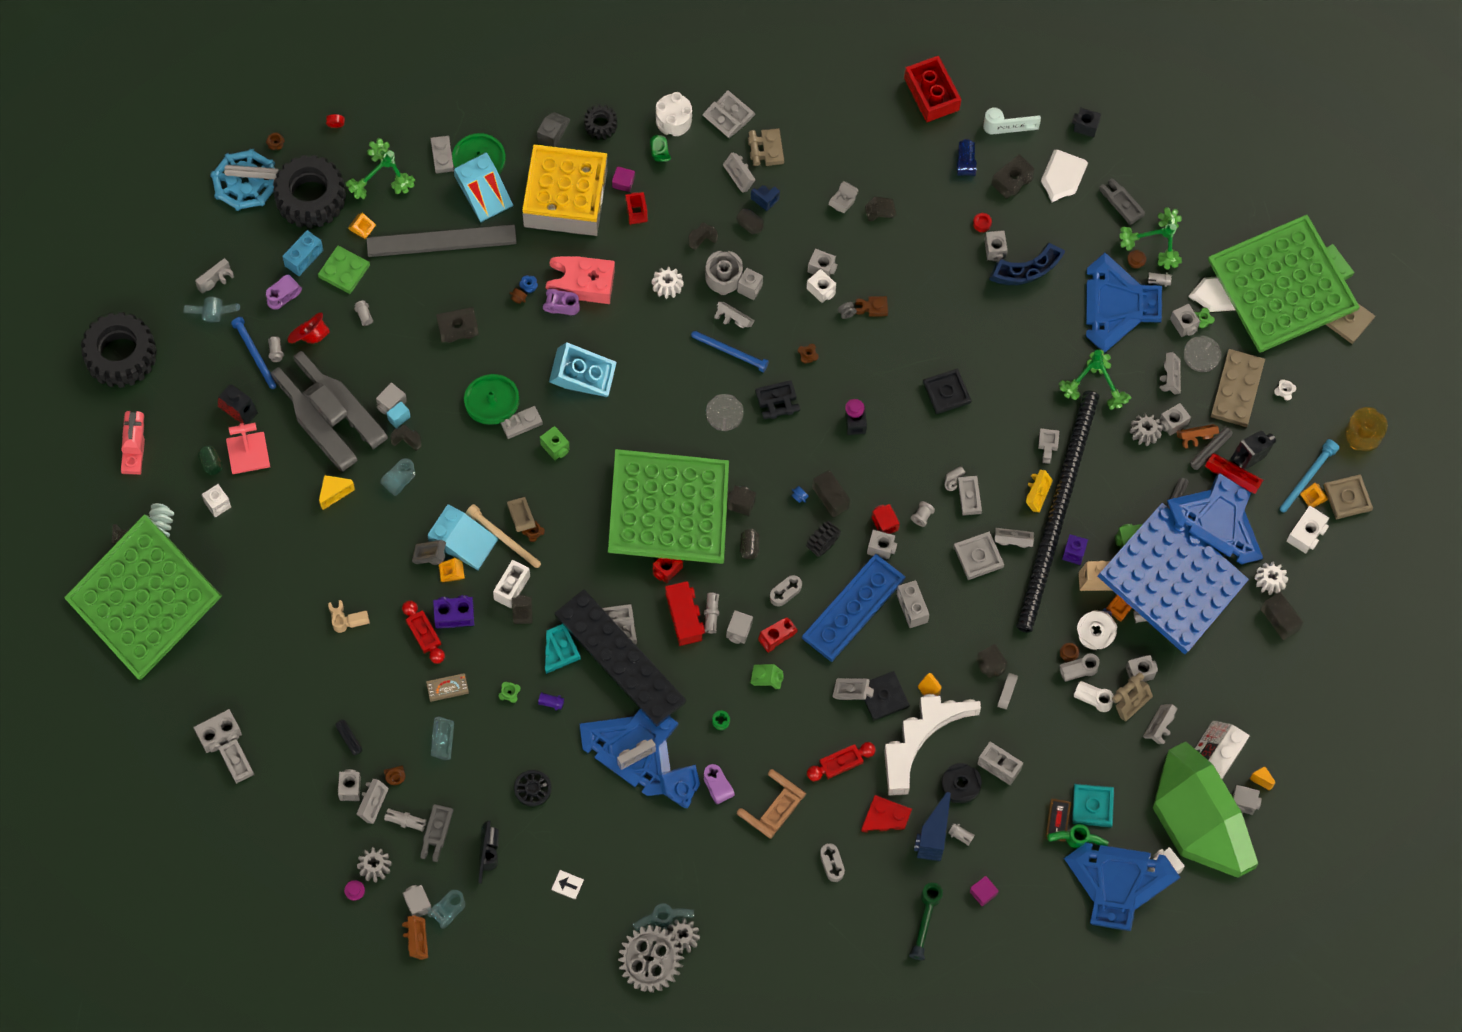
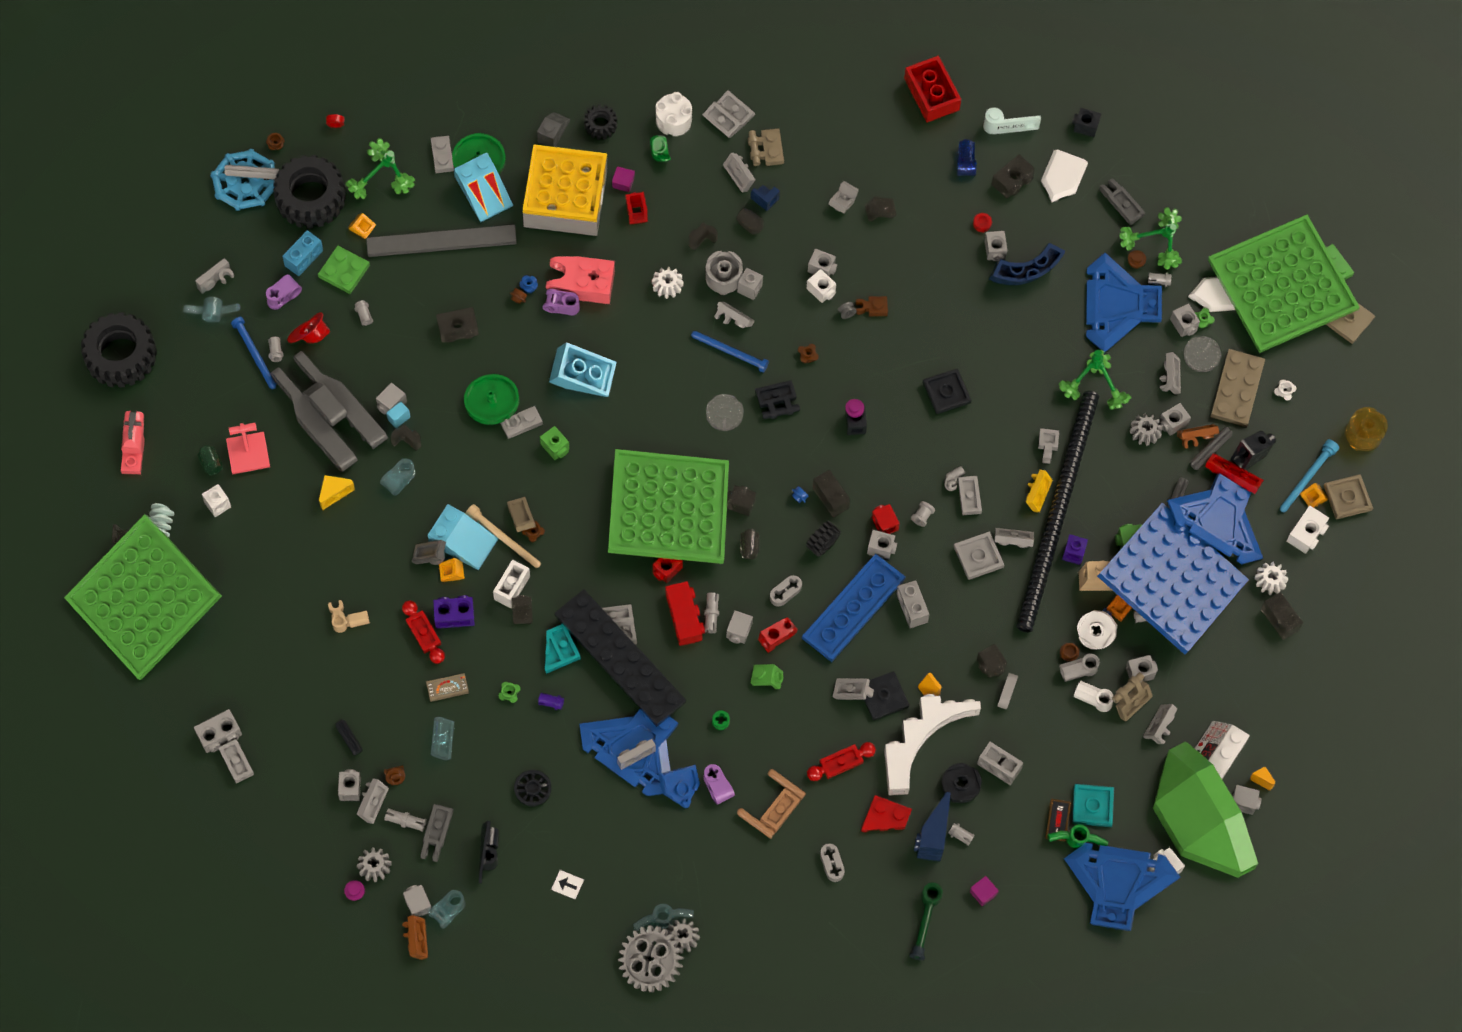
black torso [218,384,258,425] -> none

